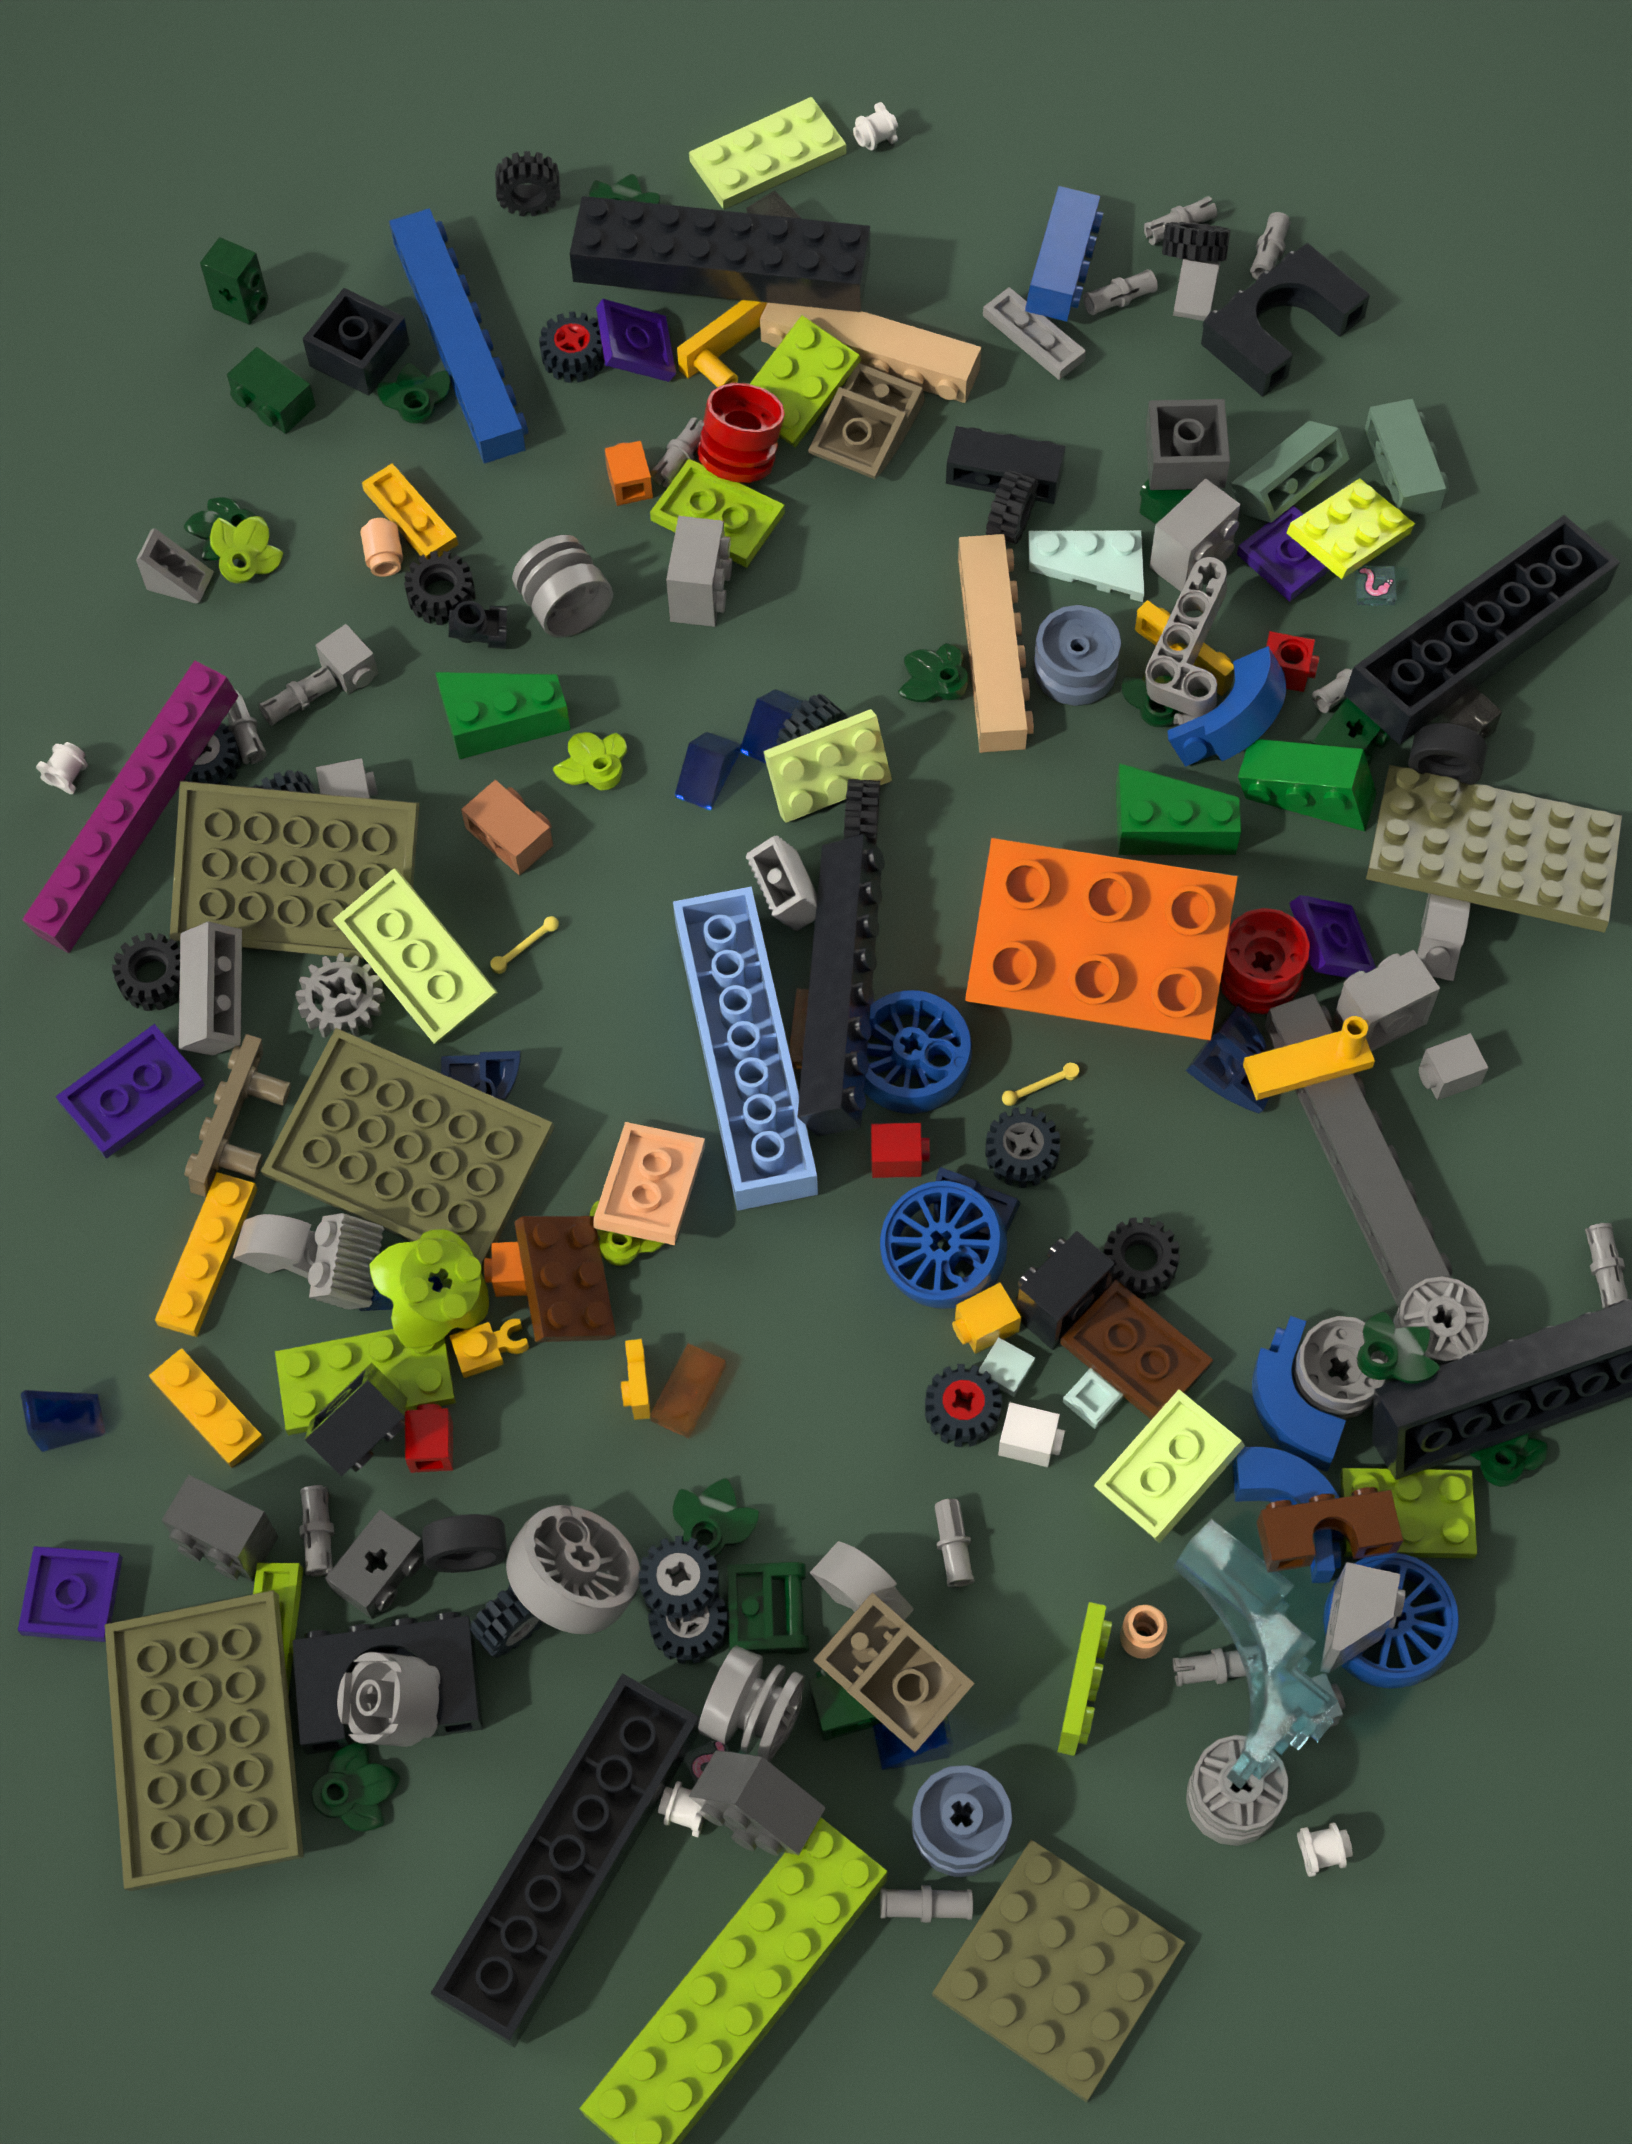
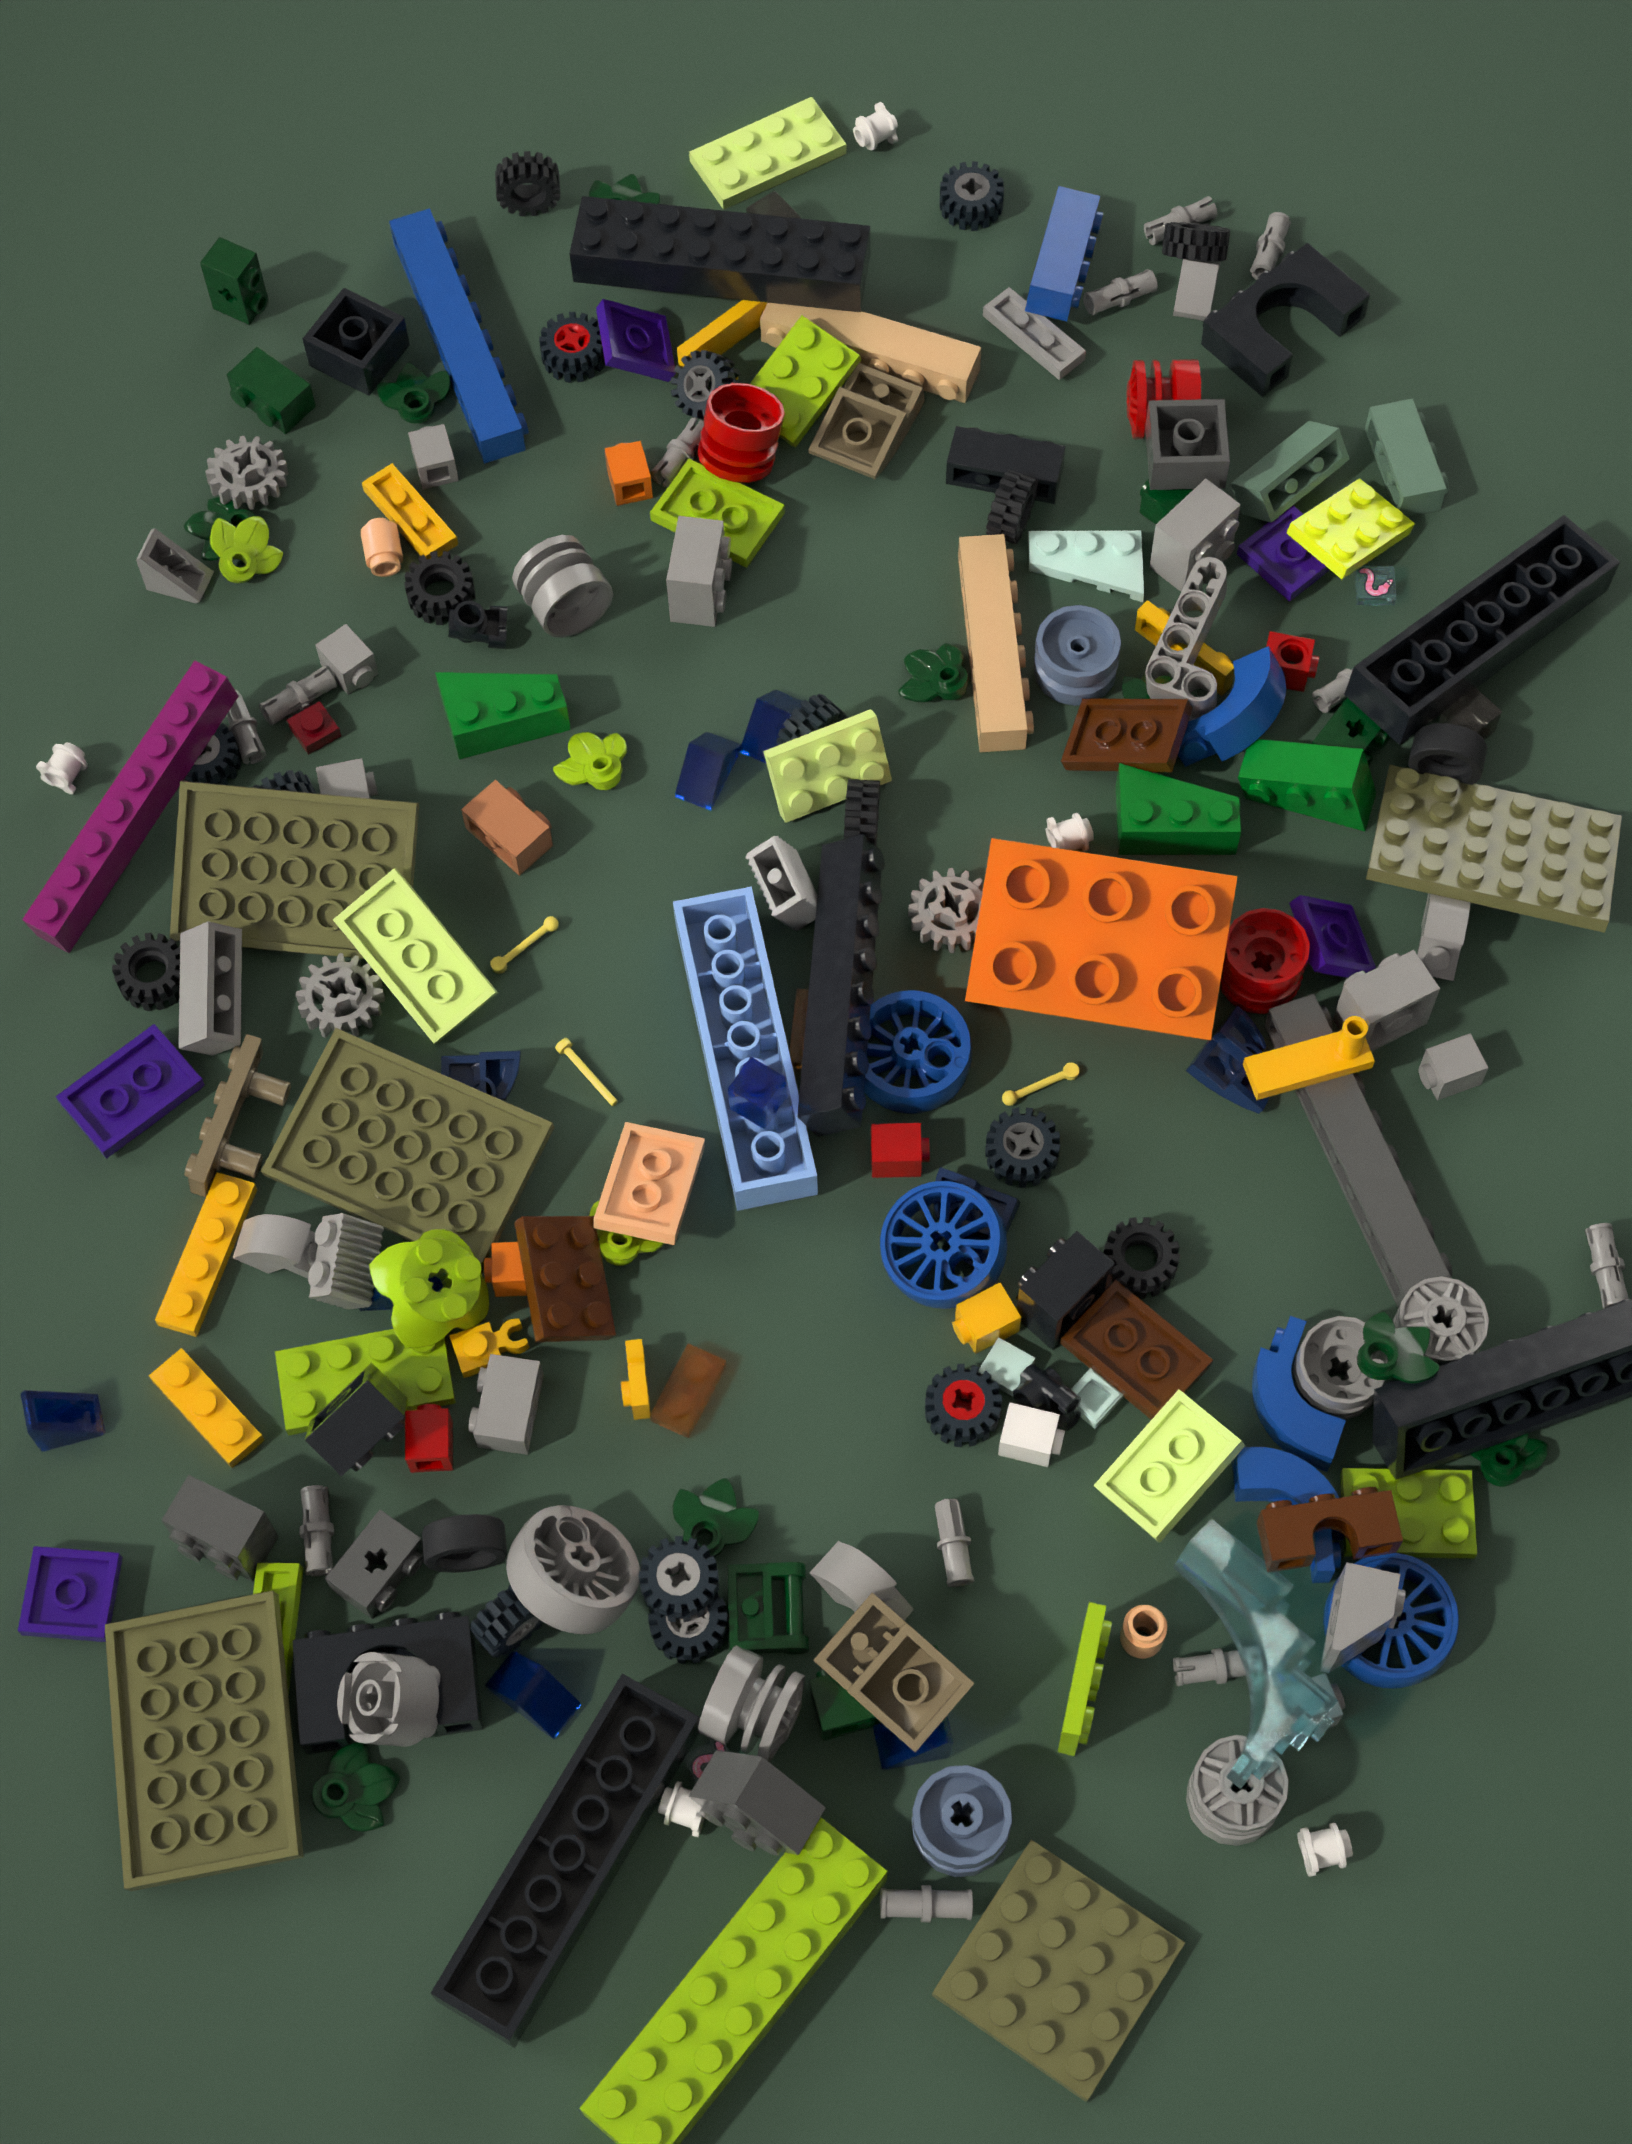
none -> light grey gear [205,436,289,510]
none -> dark red plate [287,701,341,755]
none -> light grey brick [408,424,459,490]
none -> light grey brick [468,1354,544,1455]
none -> clear blue slope [485,1651,581,1740]
none -> light yellow piece [555,1038,618,1106]
none -> black wheel [671,350,743,420]
none -> clear blue brick [728,1057,787,1129]
none -> light grey gear [908,868,983,953]
none -> black wheel [939,161,1004,231]
none -> black plate [1013,1364,1081,1431]
none -> white brick [1045,813,1094,851]
none -> reddish brown plate [1061,698,1193,772]
none -> red wheel [1126,359,1201,440]

